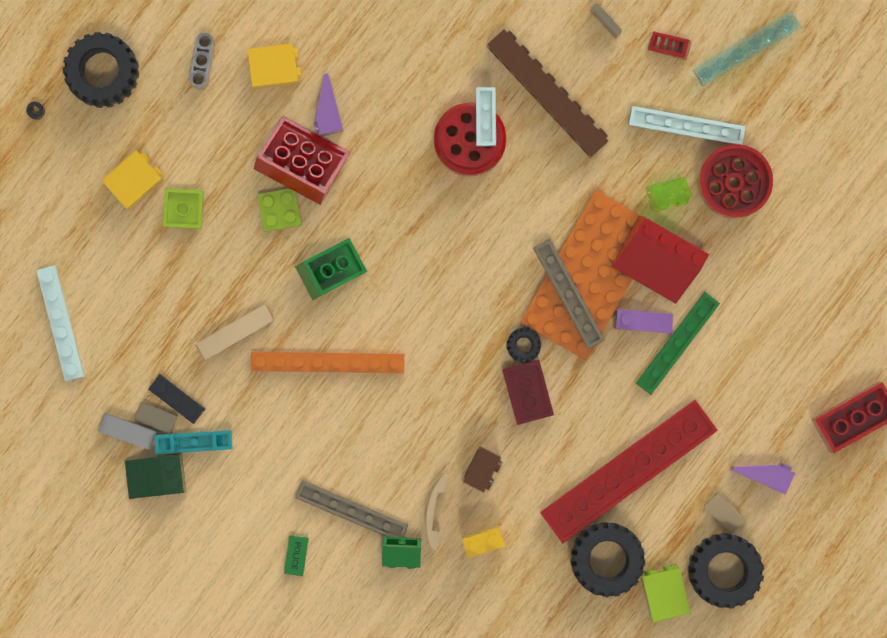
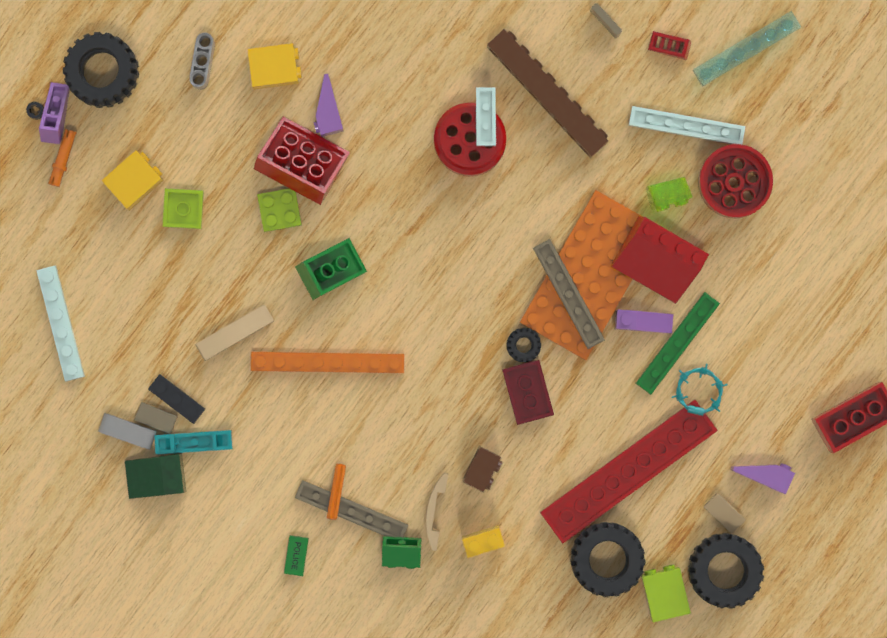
none -> medium lavender slope [39,83,70,144]
none -> orange pin [48,129,77,187]
none -> orange axle [327,464,346,520]
none -> teal piece [672,364,728,416]

